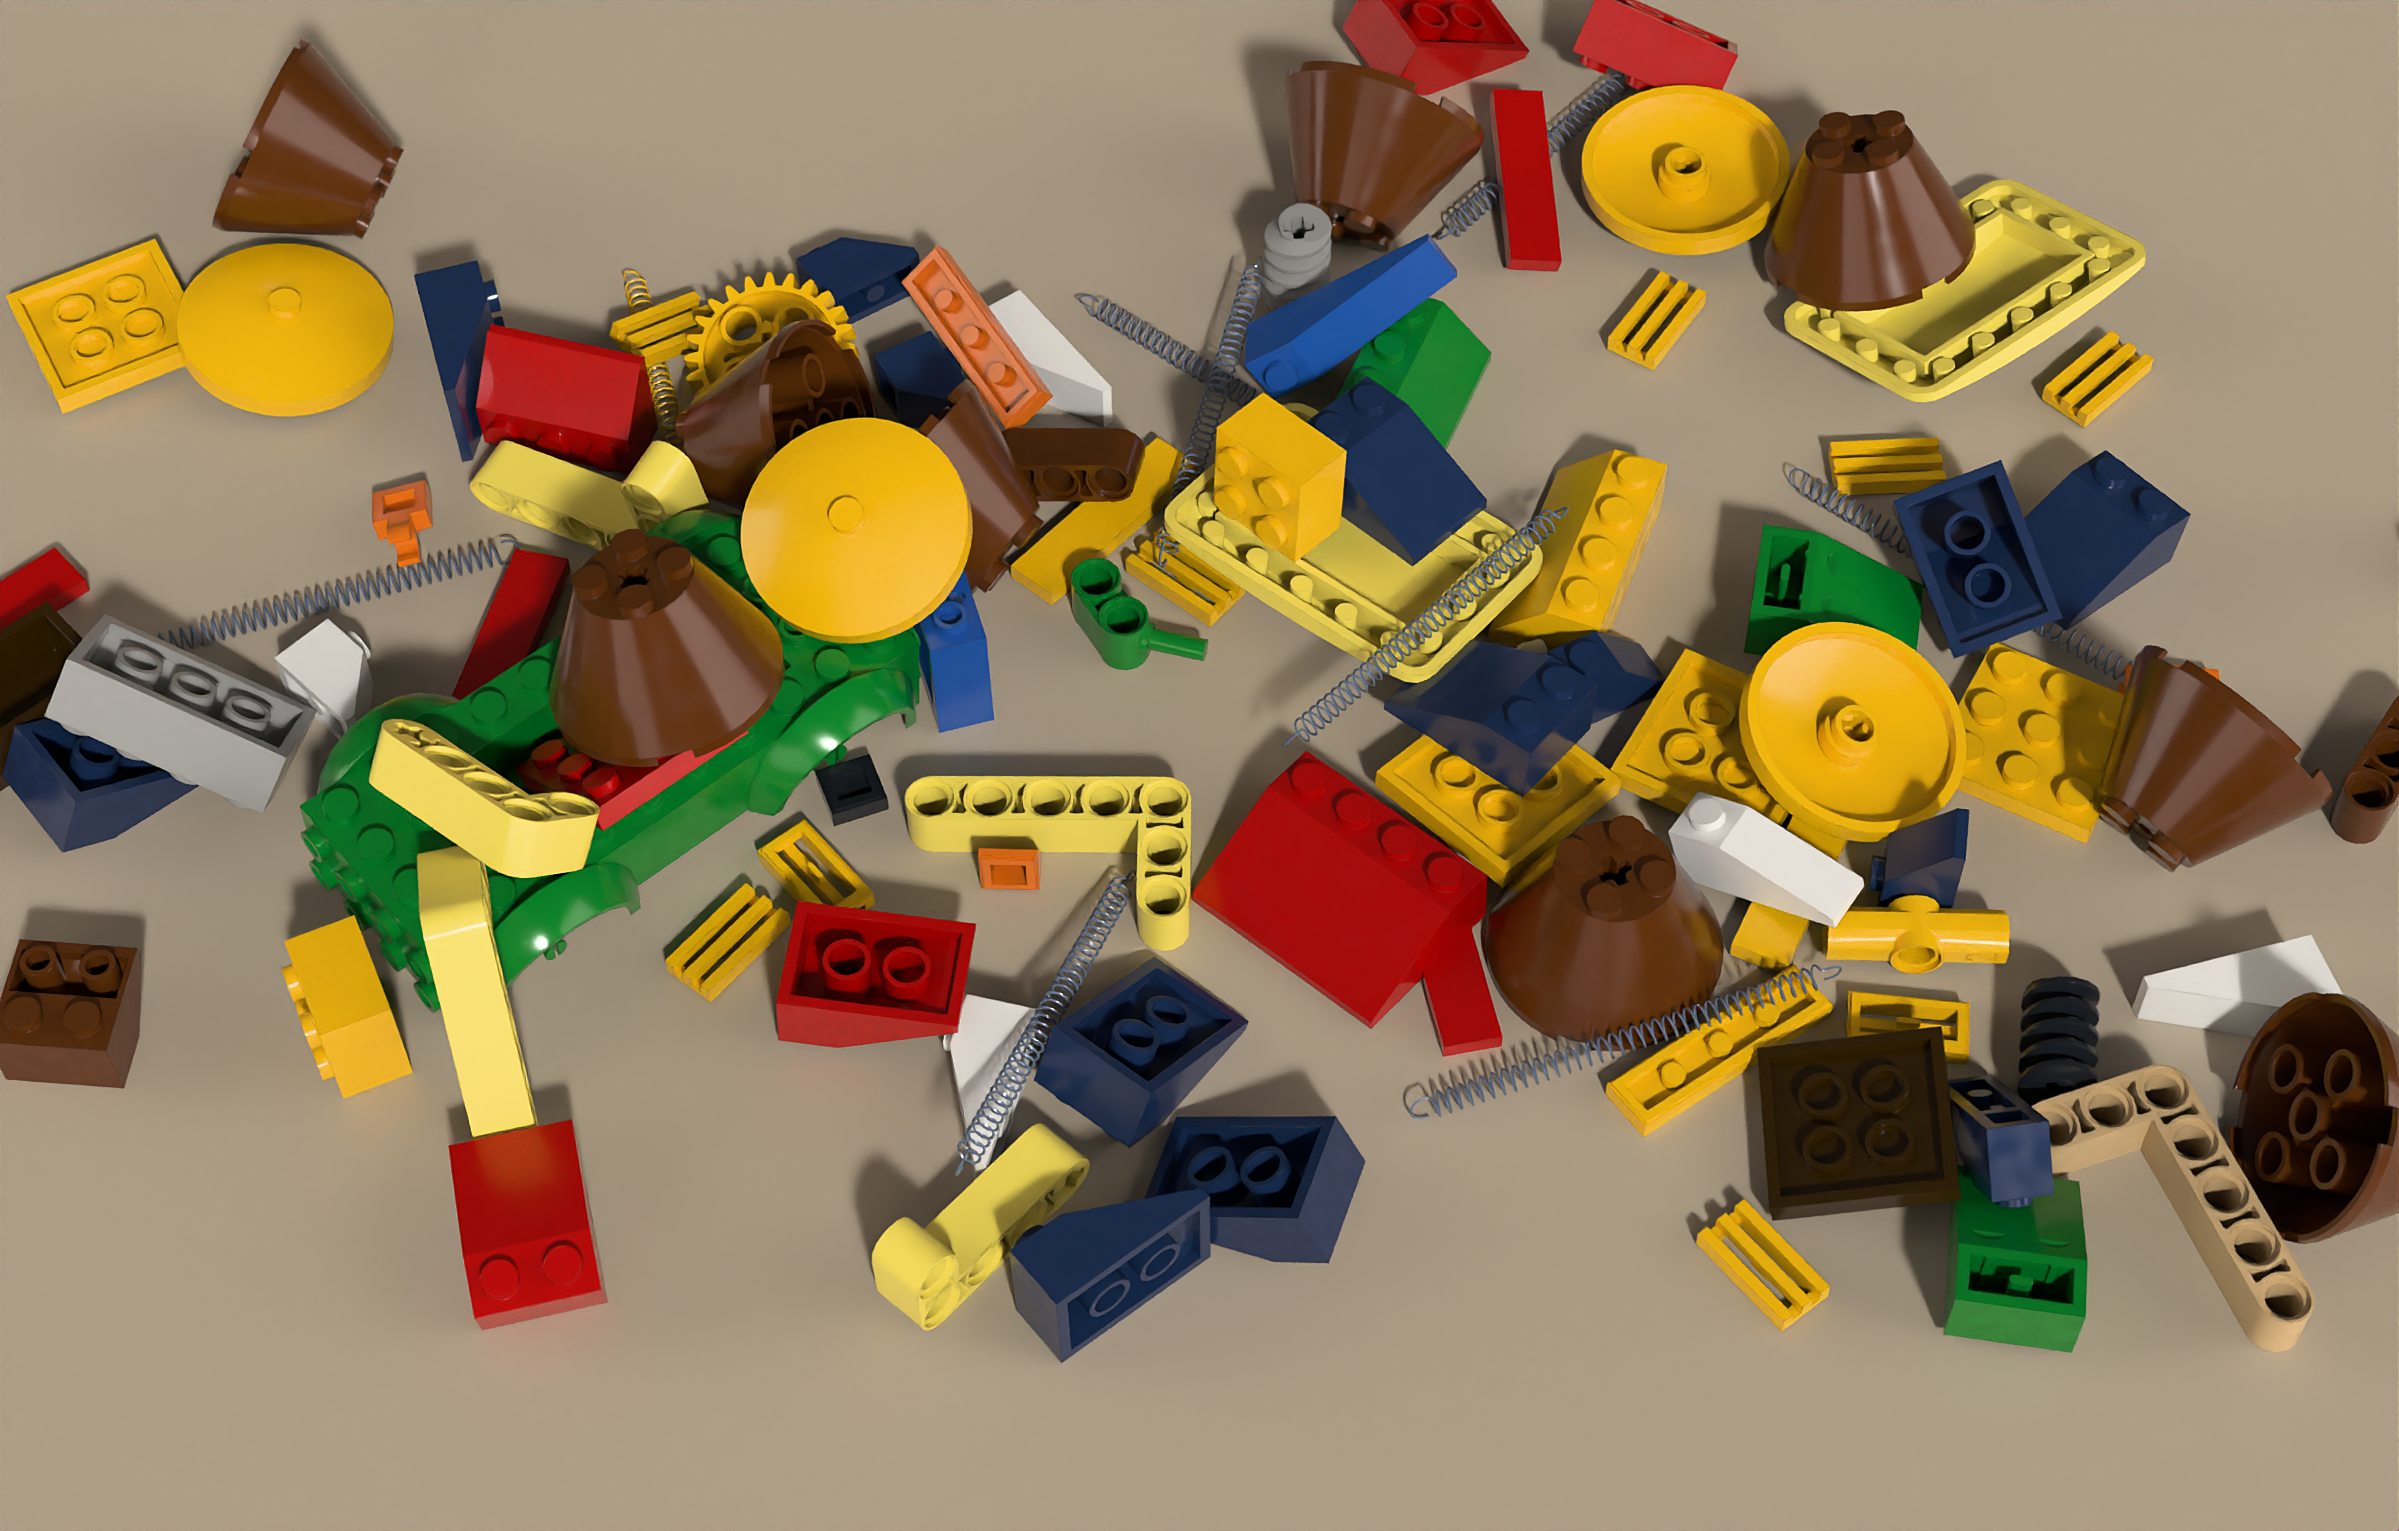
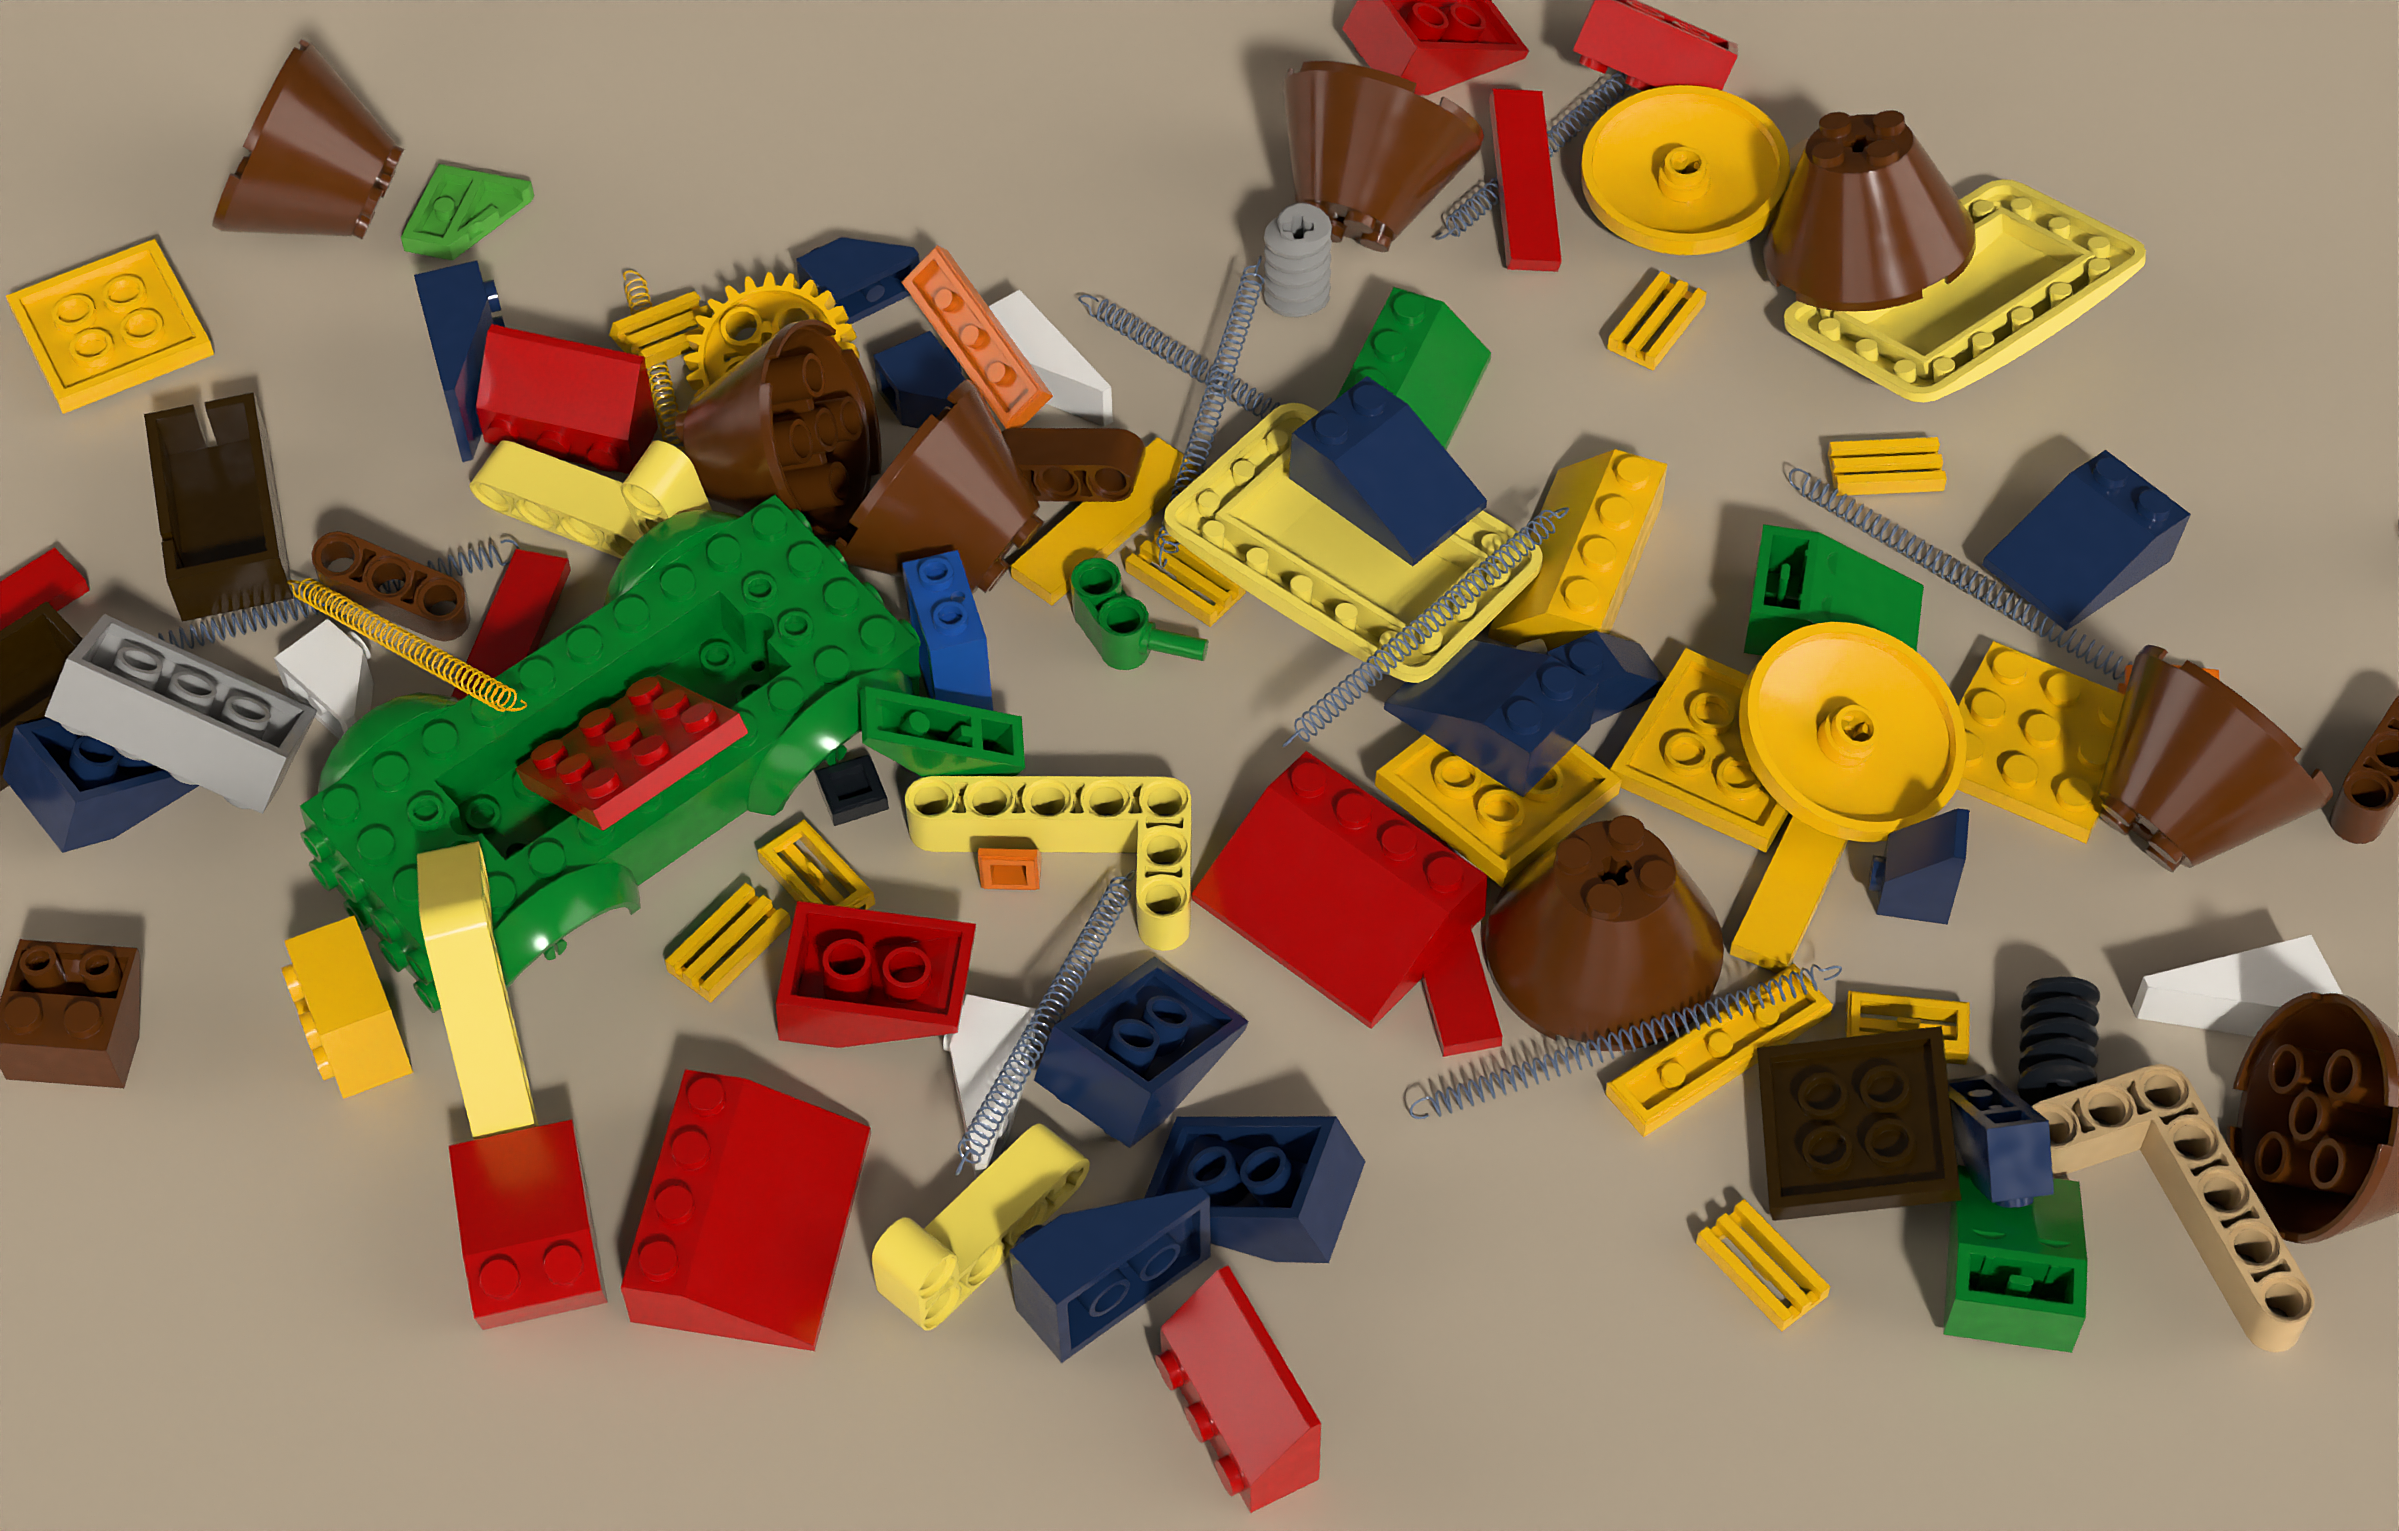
yellow dish [176,243,394,416] -> none
light yellow beam [368,719,600,878] -> none
orange plate [372,480,433,567] -> none
reddish brown cone [549,529,785,767] -> none
yellow dish [741,418,973,644] -> none
yellow brick [1213,392,1347,562] -> none
blue slope [1244,234,1457,400] -> none
white slope [1668,791,1864,928] -> none
yellow piece [1822,895,2010,974] -> none
dark blue slope [1893,460,2063,659] -> none
yellow tile [2041,330,2154,428] -> none
none -> dark brown piece [144,392,293,622]
none -> yellow piece [287,578,527,712]
none -> reddish brown beam [311,531,471,642]
none -> bright green wing [401,164,534,261]
none -> red slope [621,1069,871,1351]
none -> green slope [860,686,1025,777]
none -> slope [1155,1265,1321,1513]

